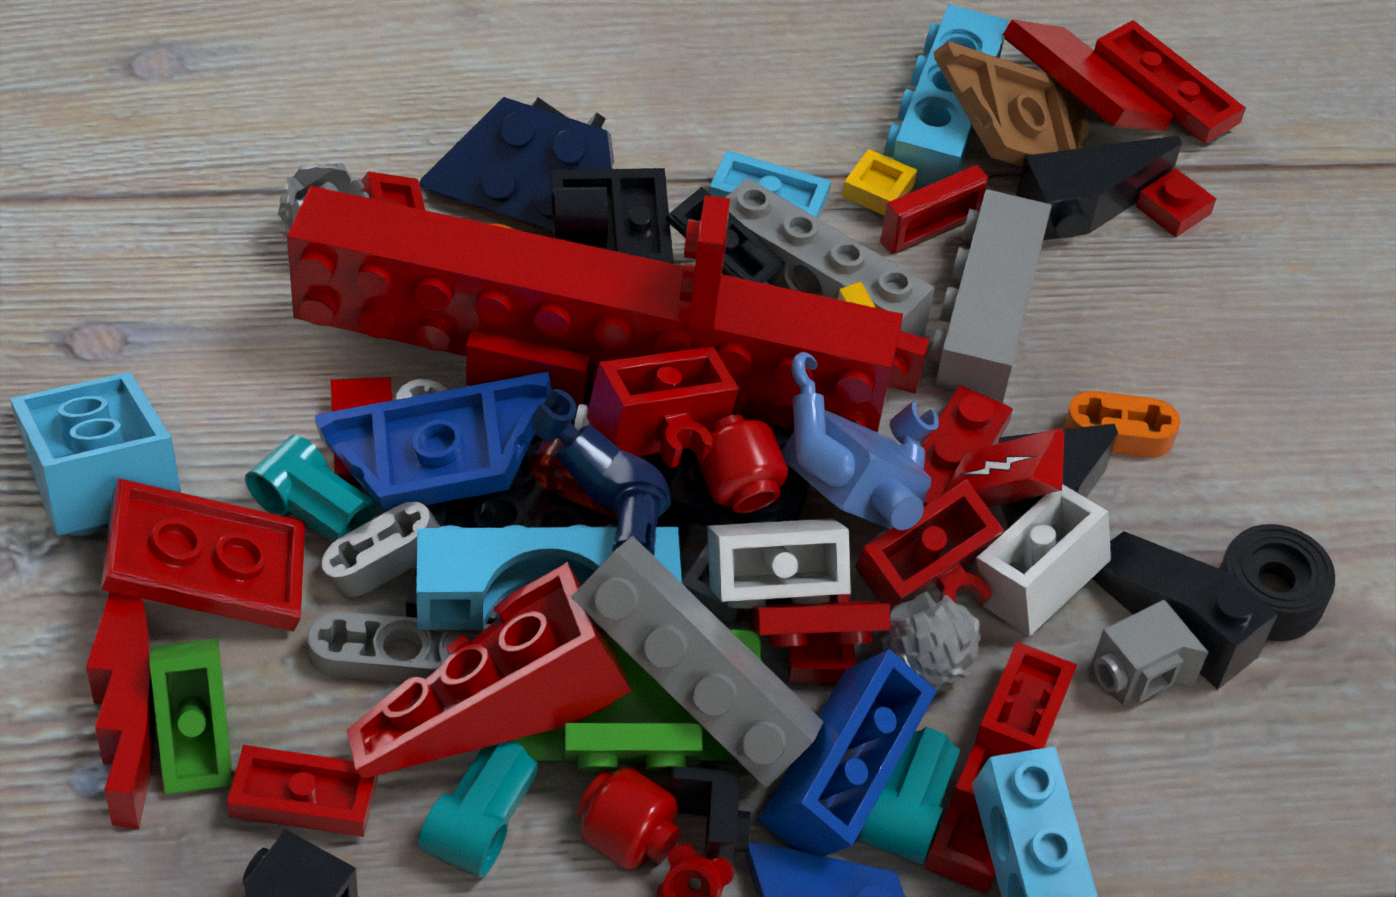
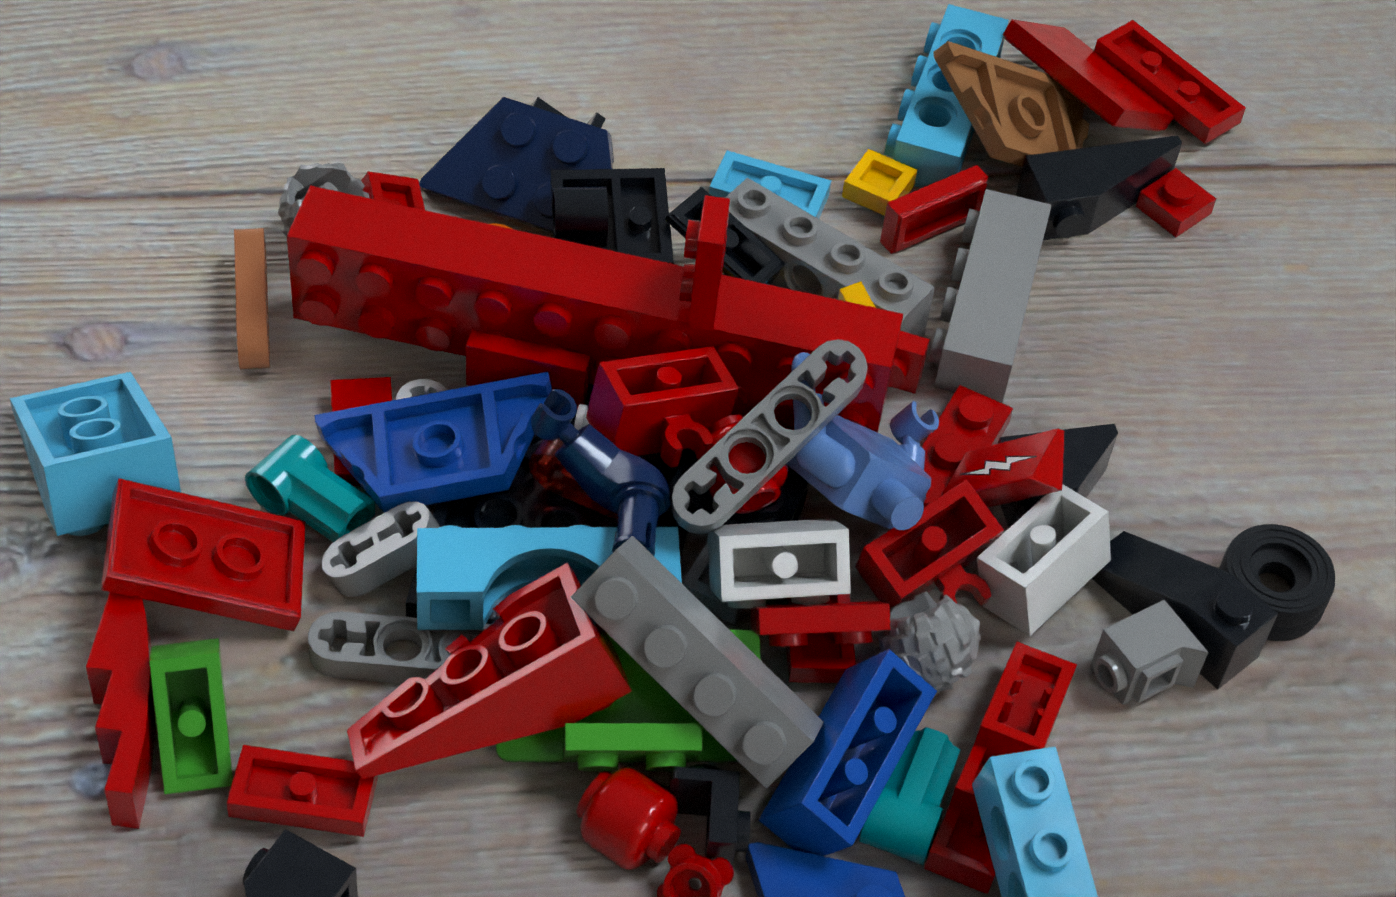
teal piece [418,741,538,878] -> none
orange beam [1063,391,1181,457] -> none
none -> nougat beam [234,228,270,370]
none -> light grey beam [671,339,868,534]

